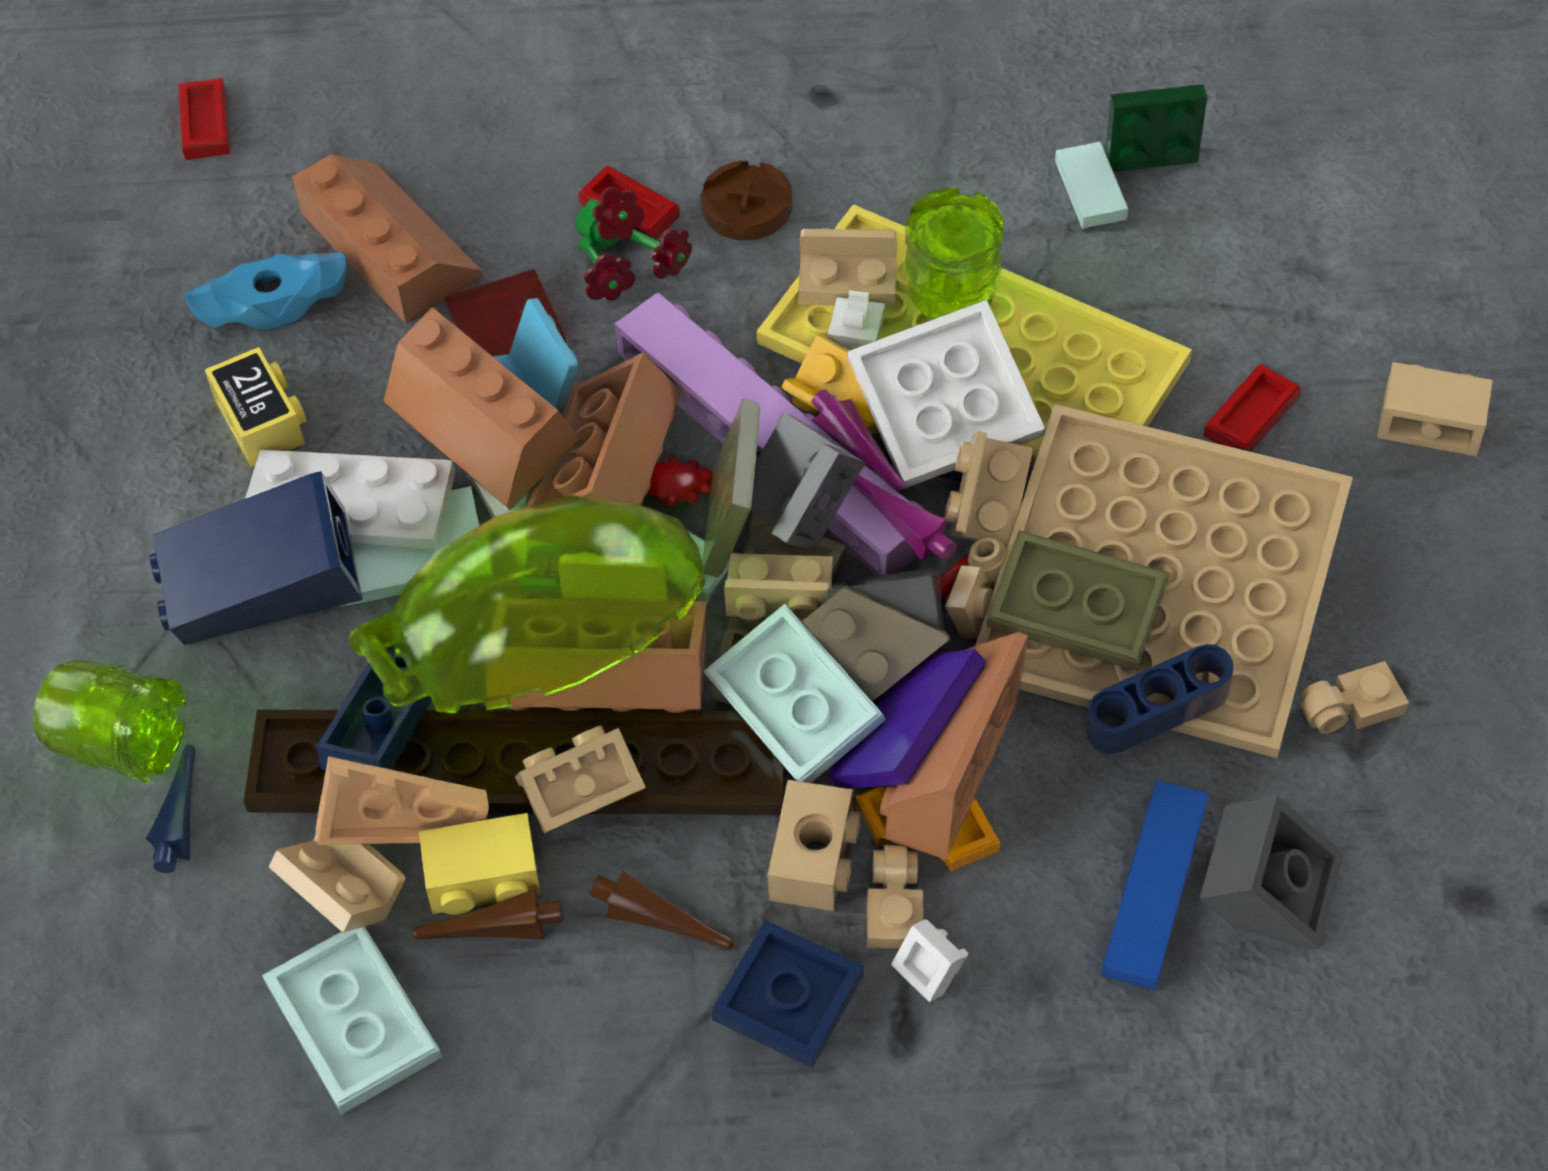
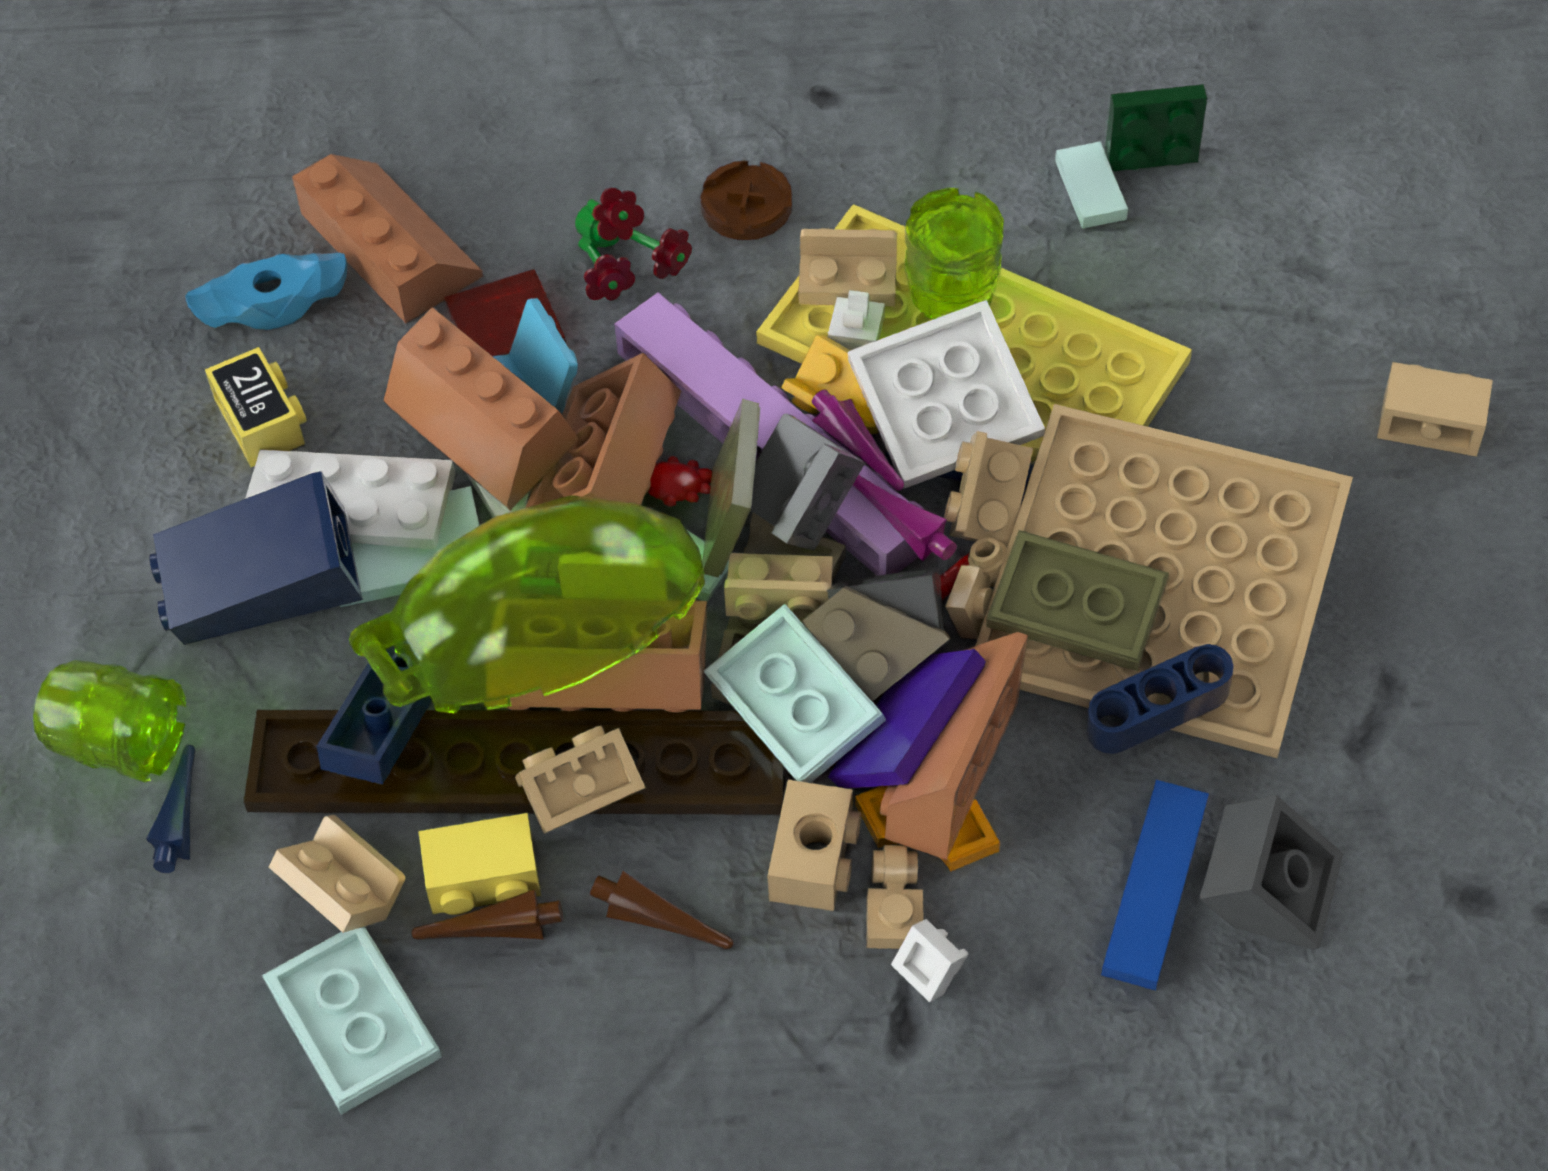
red tile [178,78,230,160] -> none
light nougat wing [316,756,489,845] -> none
red tile [578,165,680,240] -> none
dark blue plate [711,920,864,1068] -> none
red tile [1203,364,1301,452] -> none
tan plate [1300,661,1409,734] -> none

